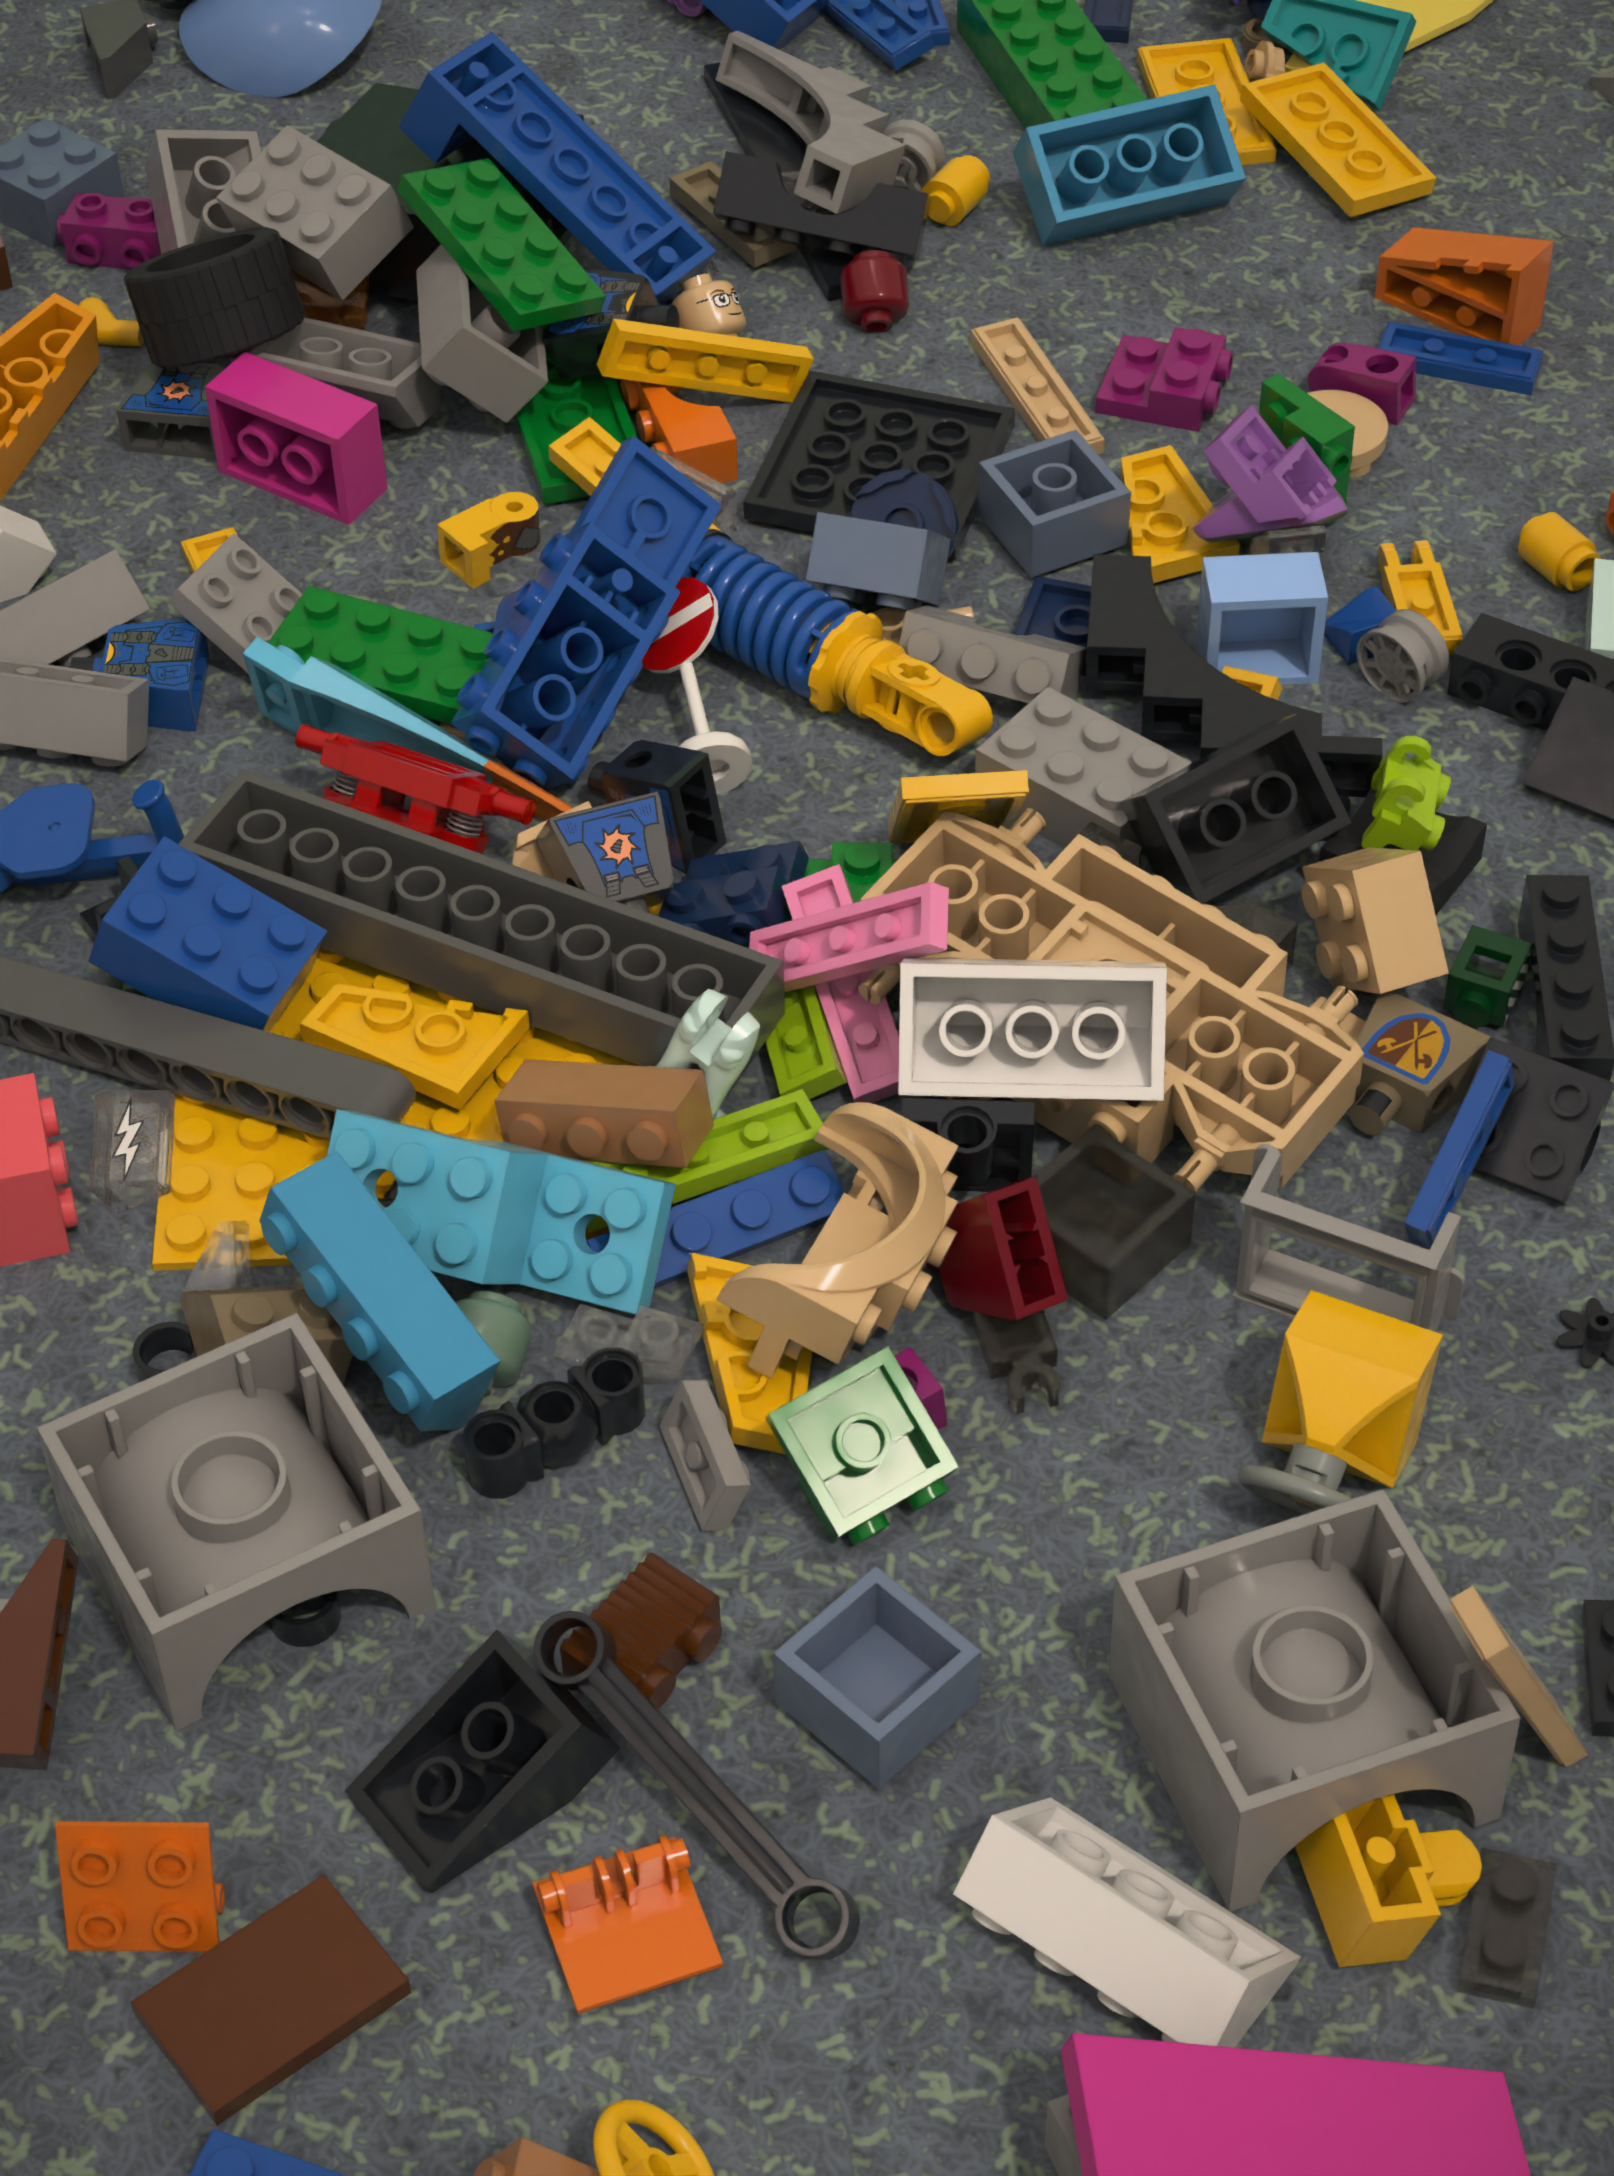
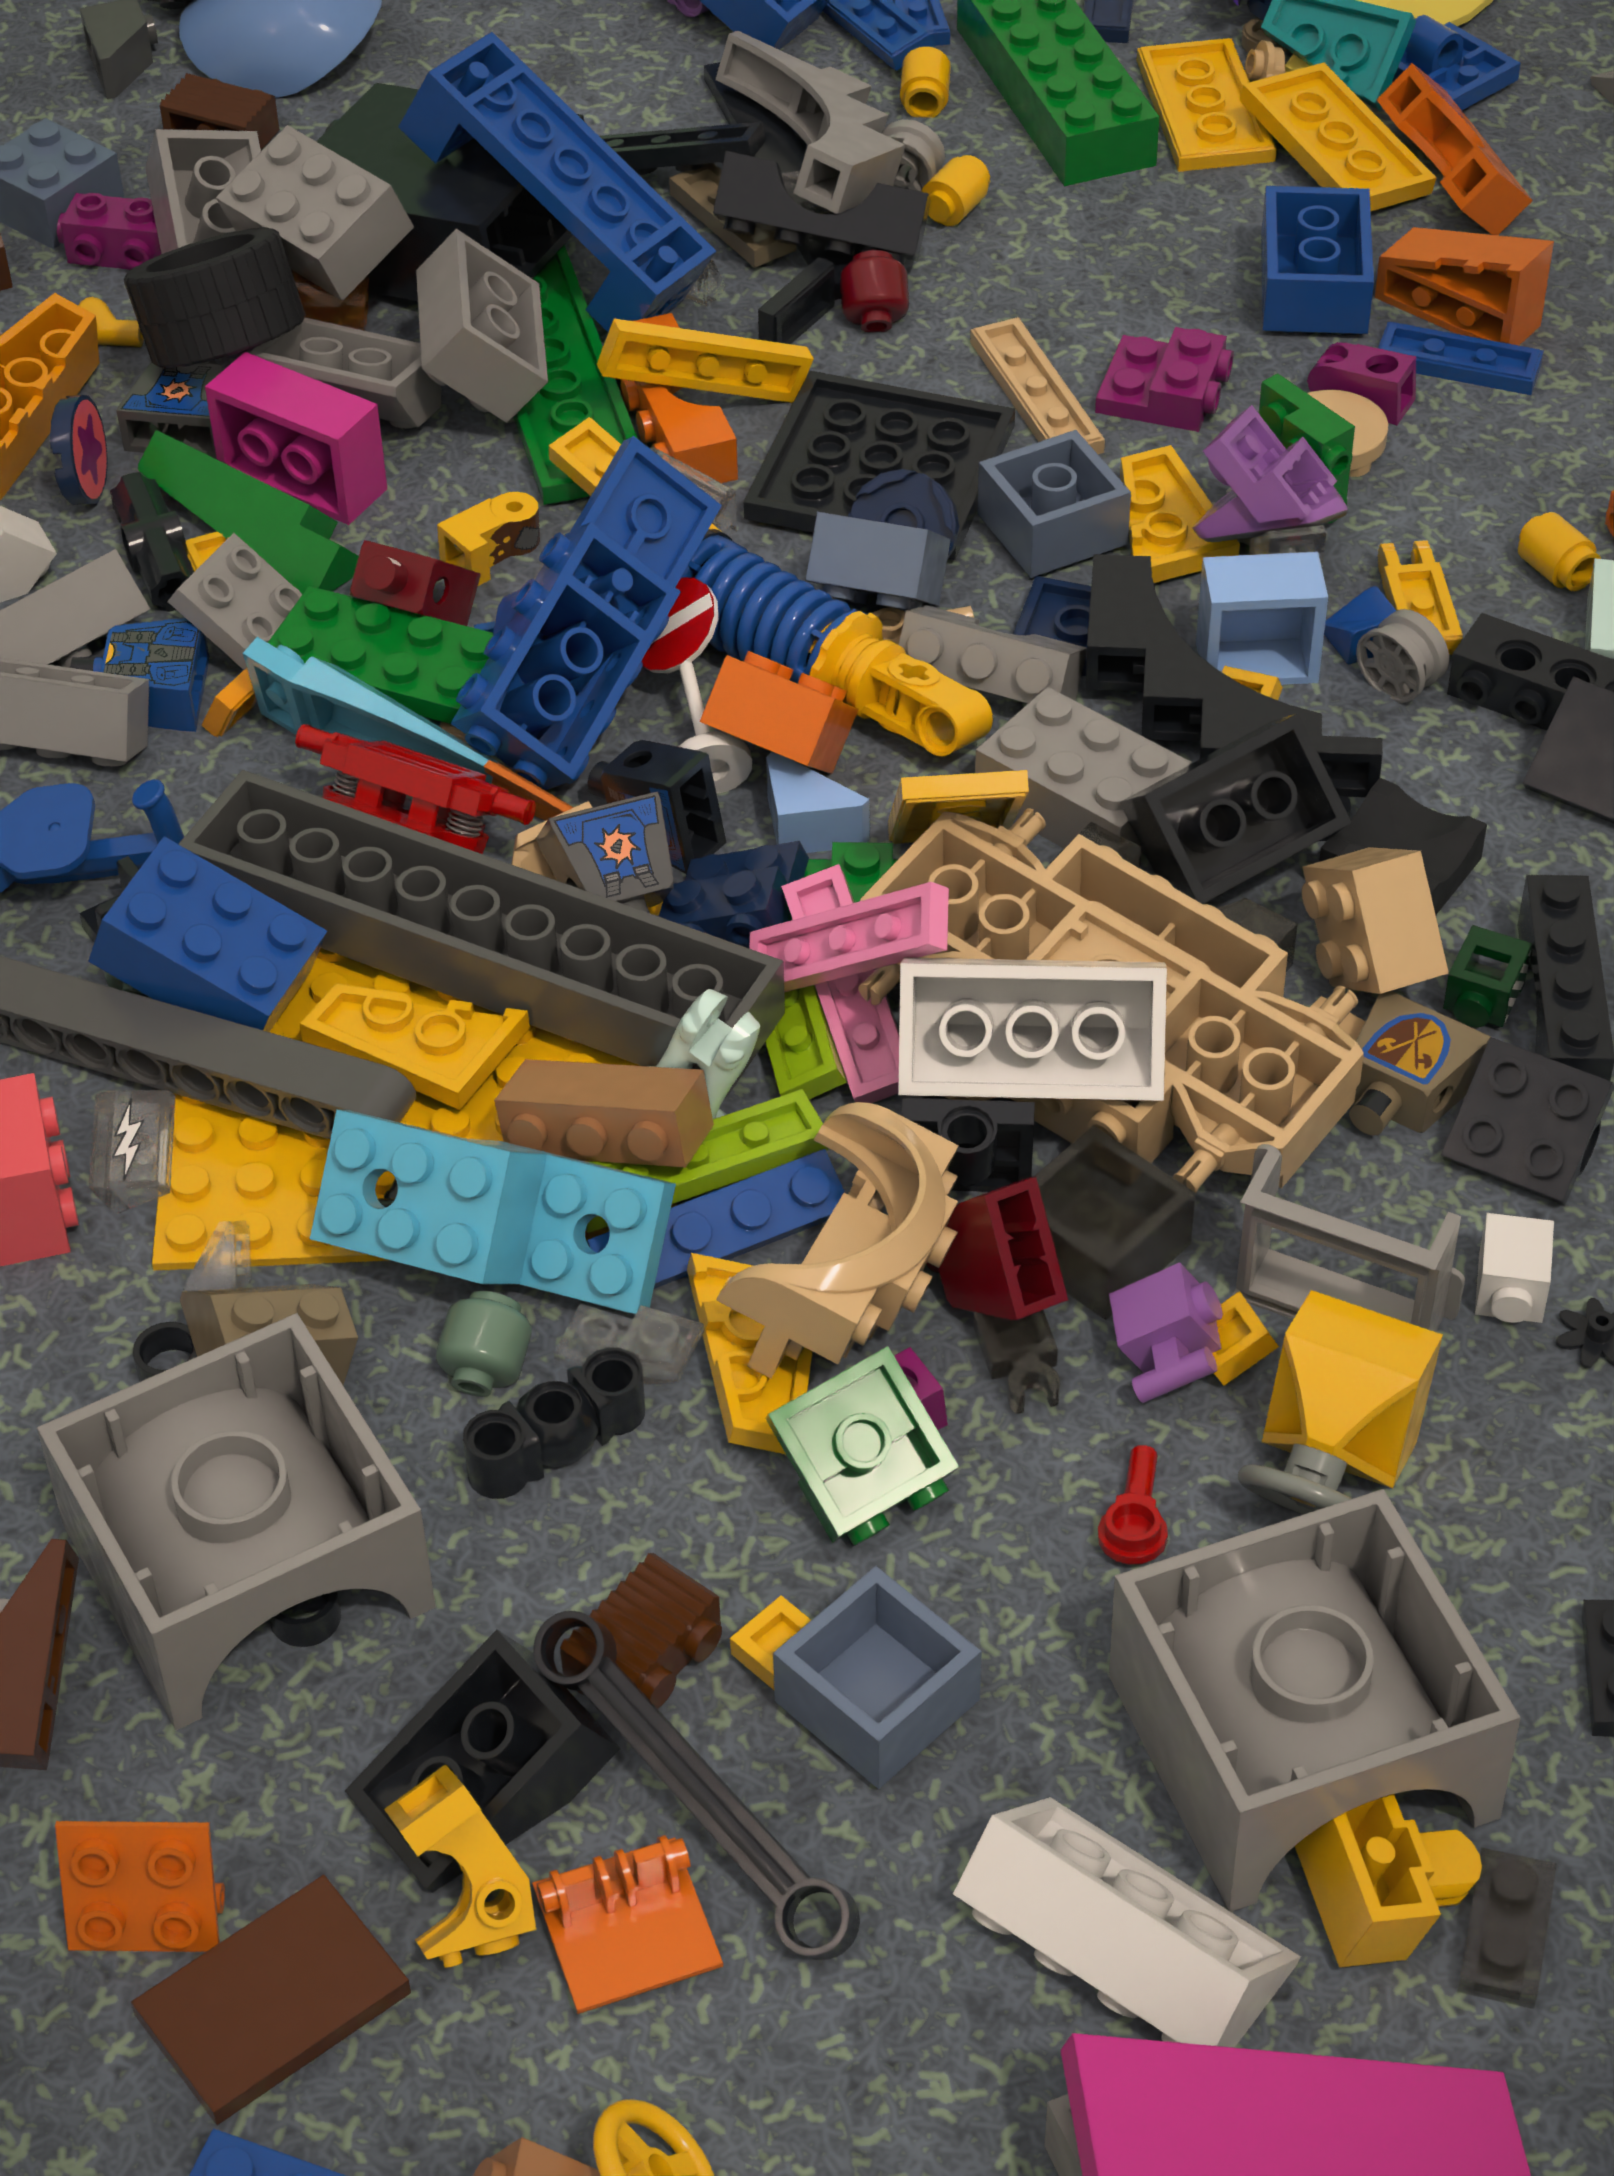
dark azure slope [259,1151,500,1431] -> none
green plate [397,158,606,331] -> none
black torso [542,267,680,378] -> none
light grey plate [659,1380,751,1532] -> none
tan head [671,273,747,337] -> none
dark azure brick [1012,84,1246,246] -> none
lime piece [1361,735,1451,852] -> none
blue tile [1404,1050,1516,1250] -> none
tan tile [1450,1585,1588,1767] -> none
none -> tile [50,395,108,505]
none -> black piece [110,472,194,612]
none -> green wedge [138,430,359,594]
none -> reddish brown brick [160,73,280,150]
none -> light orange tile [201,668,257,737]
none -> dark red torso [350,540,481,626]
none -> yellow tile [384,1764,536,1967]
none -> black plate [600,122,766,175]
none -> orange piece [700,651,859,774]
none -> yellow plate [730,1595,811,1690]
none -> black tile [758,257,835,344]
none -> light blue slope [766,752,870,853]
none -> yellow brick [900,47,951,118]
none -> red plate [1098,1445,1168,1564]
none -> medium lavender brick [1109,1262,1223,1403]
none -> yellow plate [1212,1291,1279,1386]
none -> blue brick [1261,186,1374,334]
none -> orange arch [1377,63,1533,235]
none -> blue plate [1392,15,1521,110]
none -> white brick [1475,1213,1554,1323]

